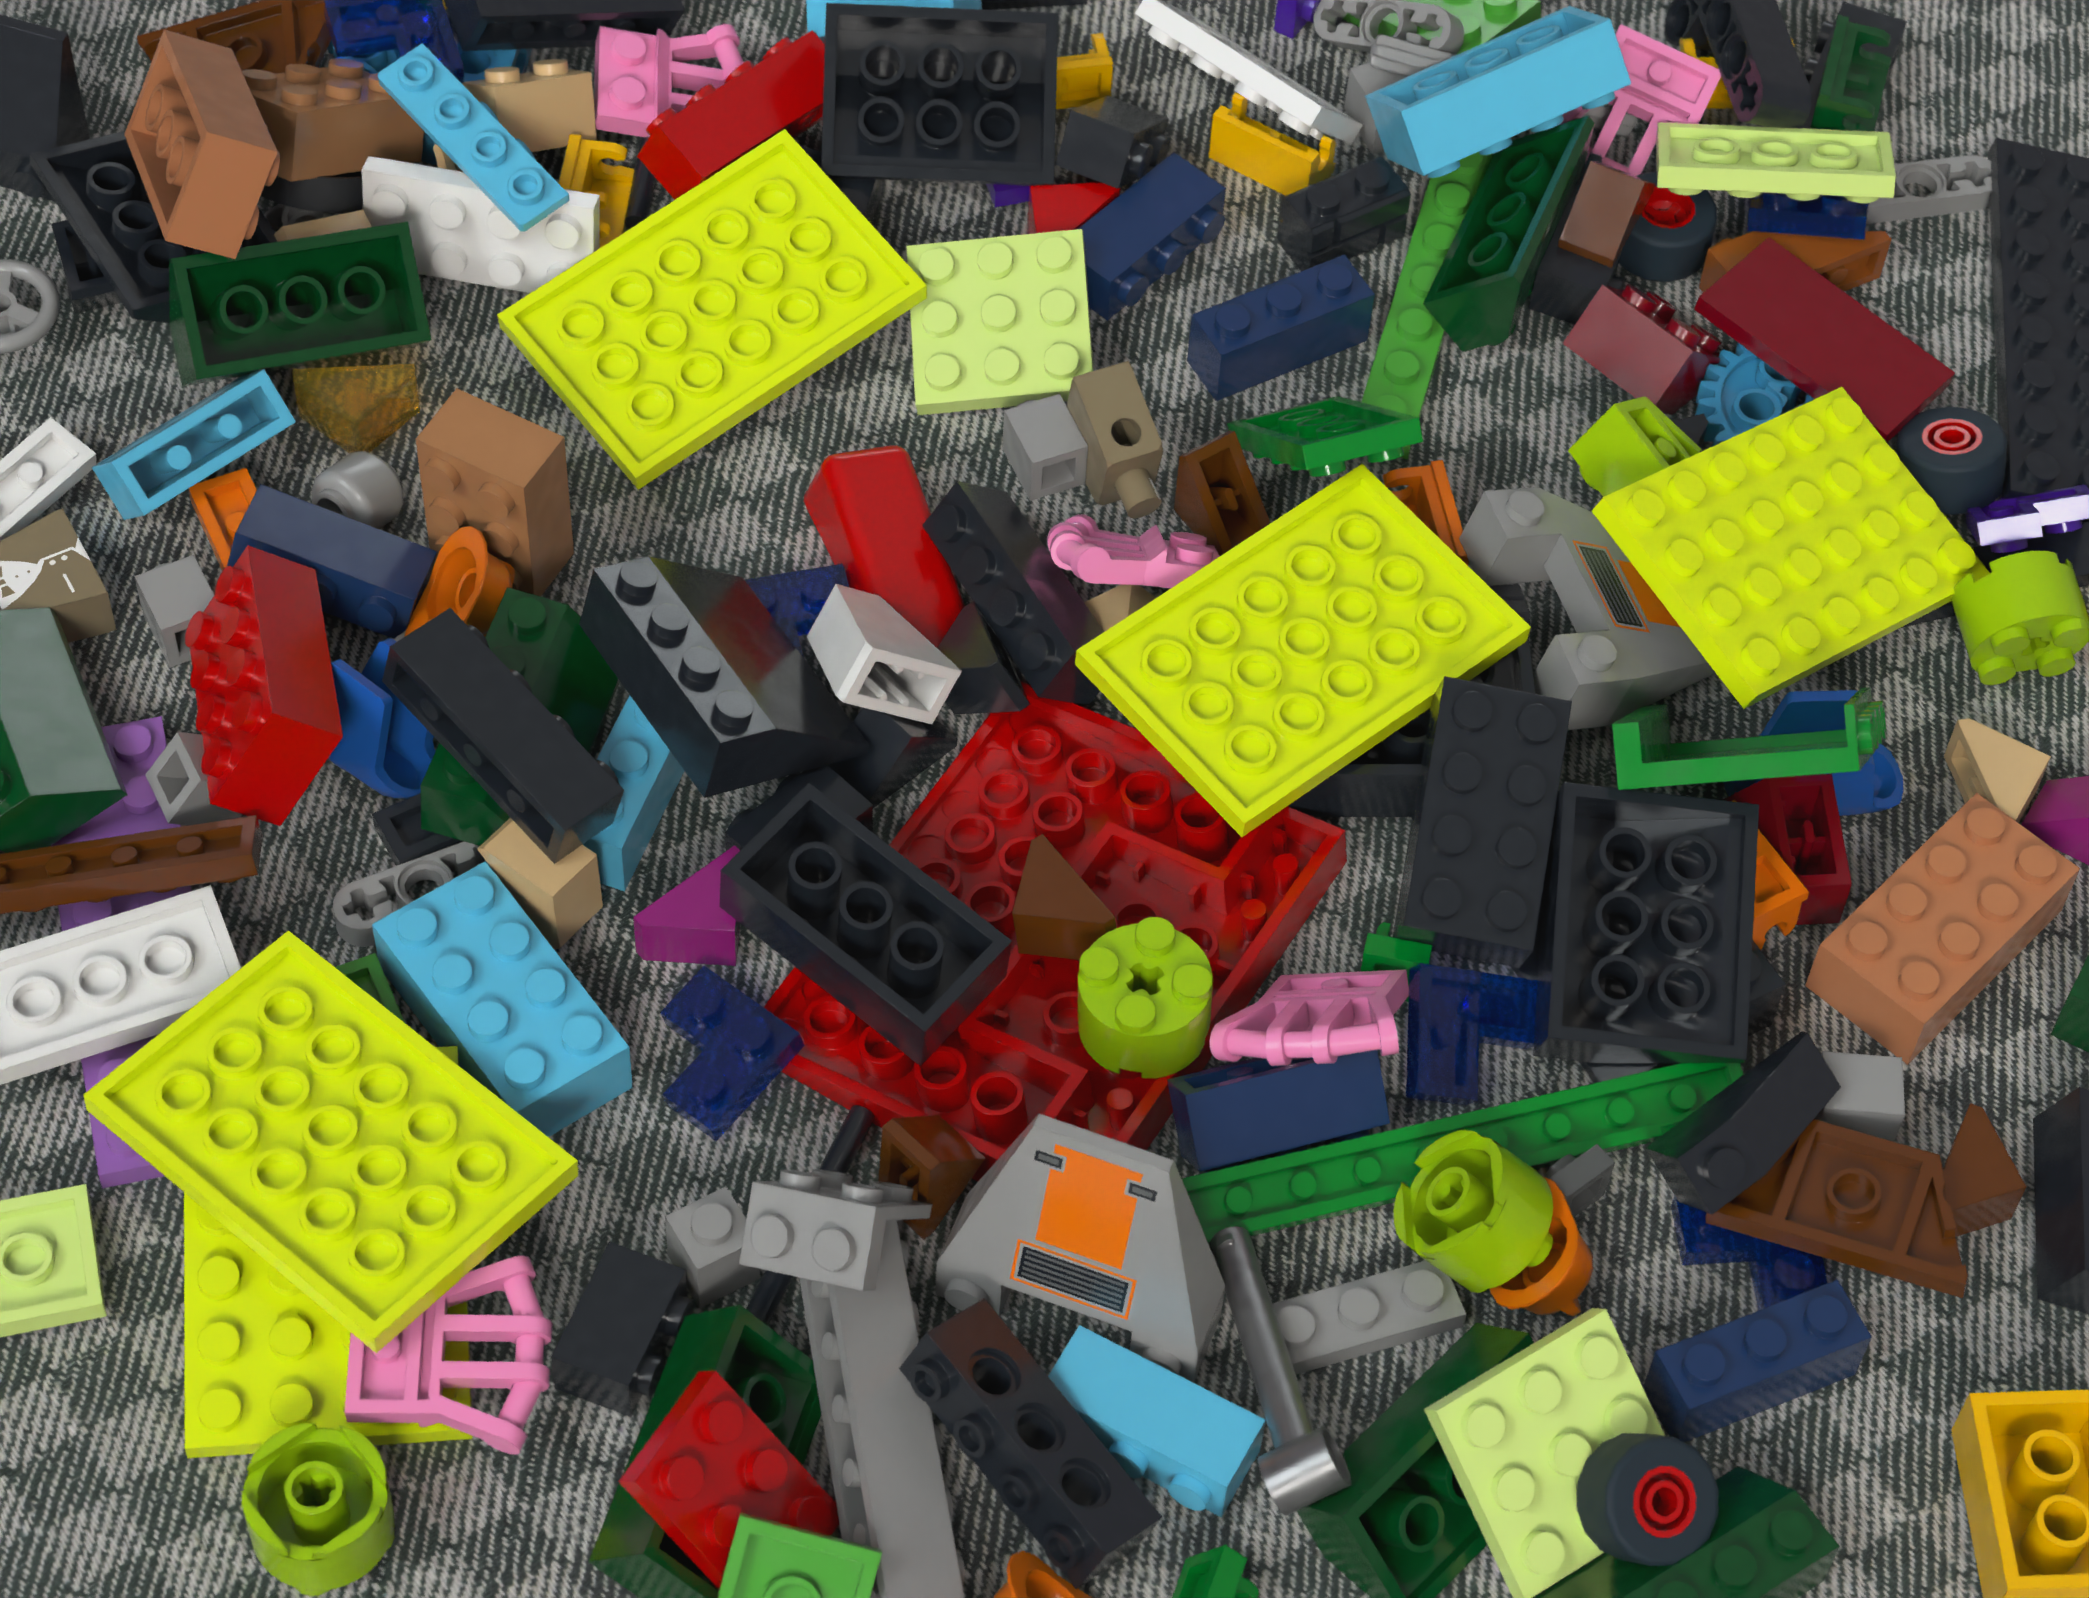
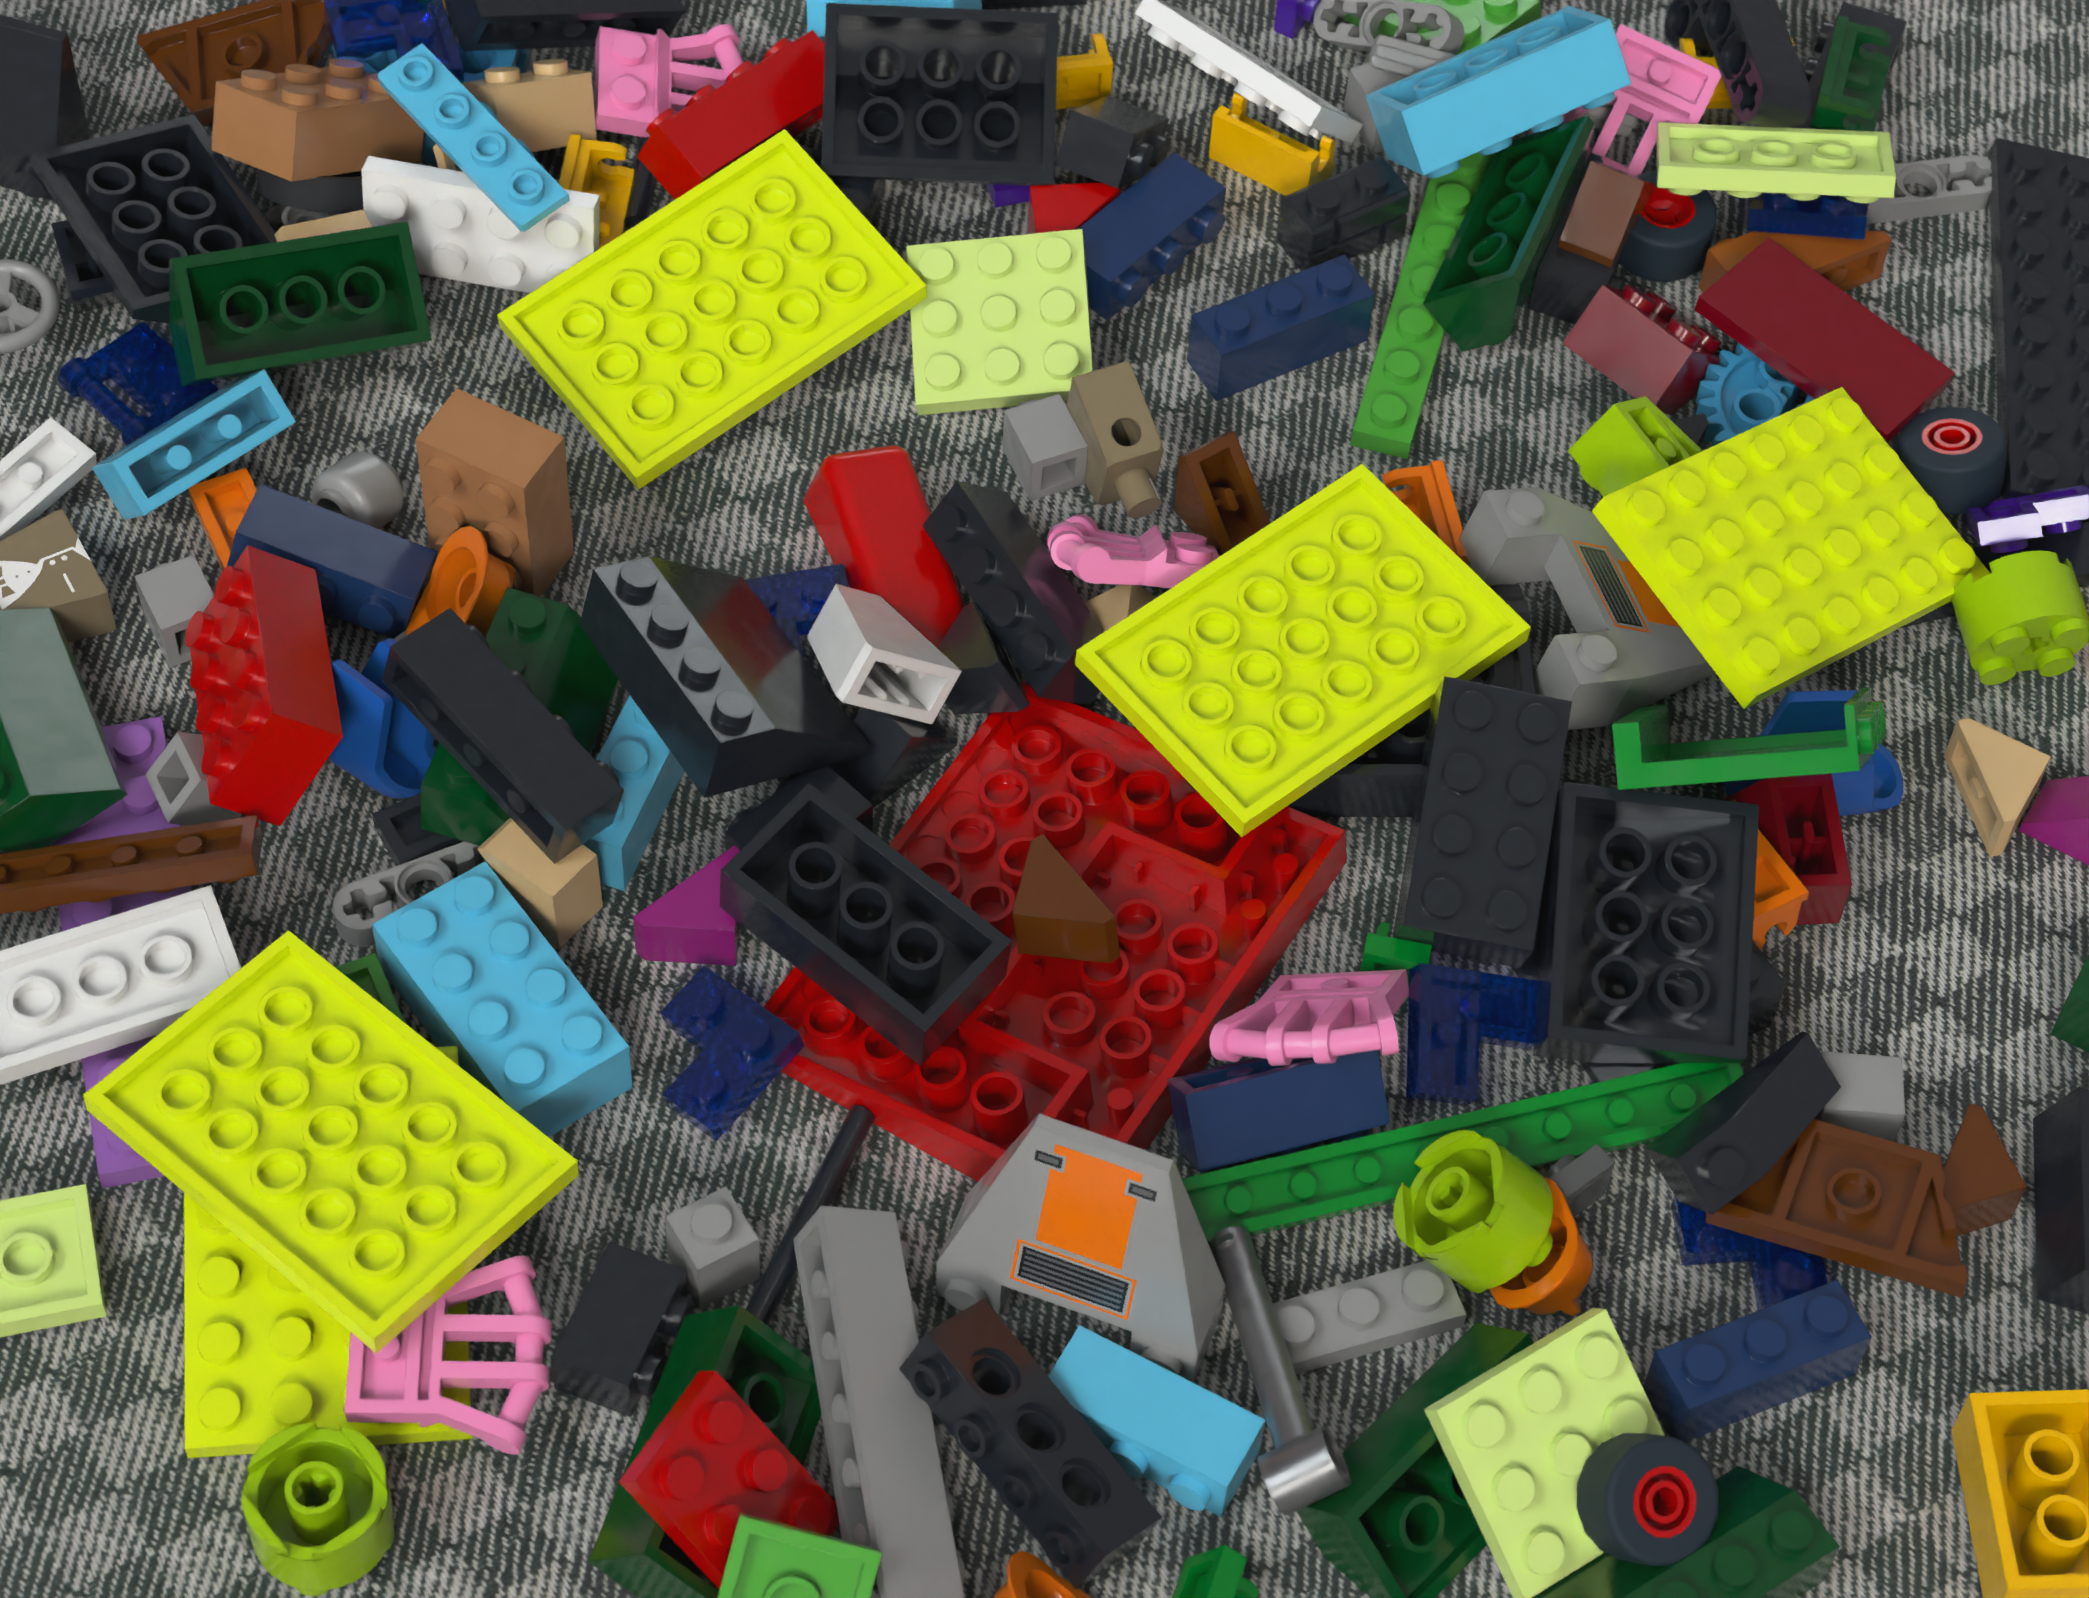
nougat brick [124,29,280,259] -> none
clear yellow slope [293,364,420,454] -> none
light grey bracket [739,1169,932,1291] -> none
reddish brown slope [878,1115,986,1240] -> none
lime brick [1078,917,1213,1078] -> none
green plate [1227,396,1423,477] -> none
nougat brick [1805,793,2080,1065] -> none
none -> clear blue plate [58,322,219,446]

